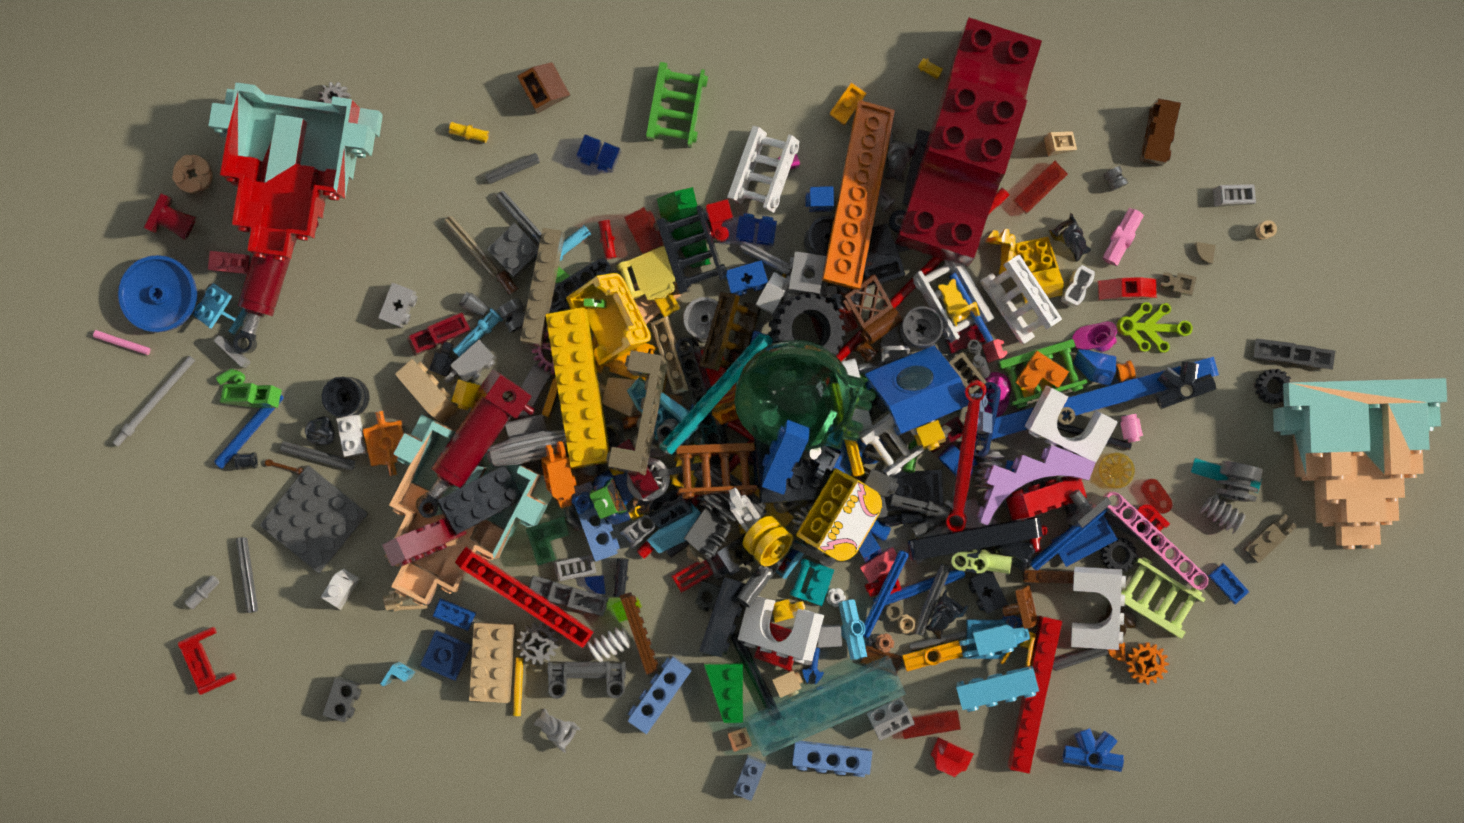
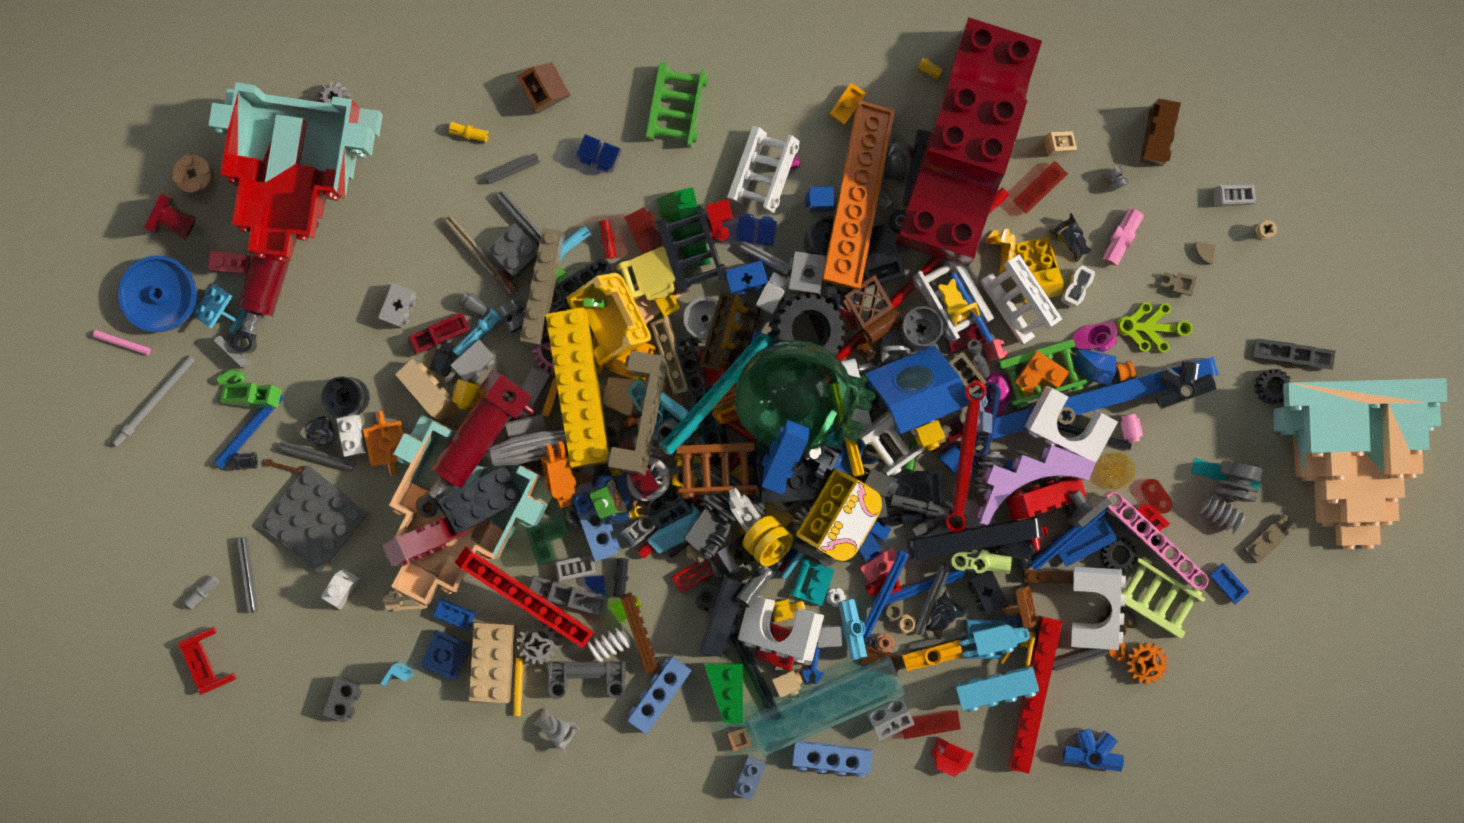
red slope [1098,277,1157,300] -> none

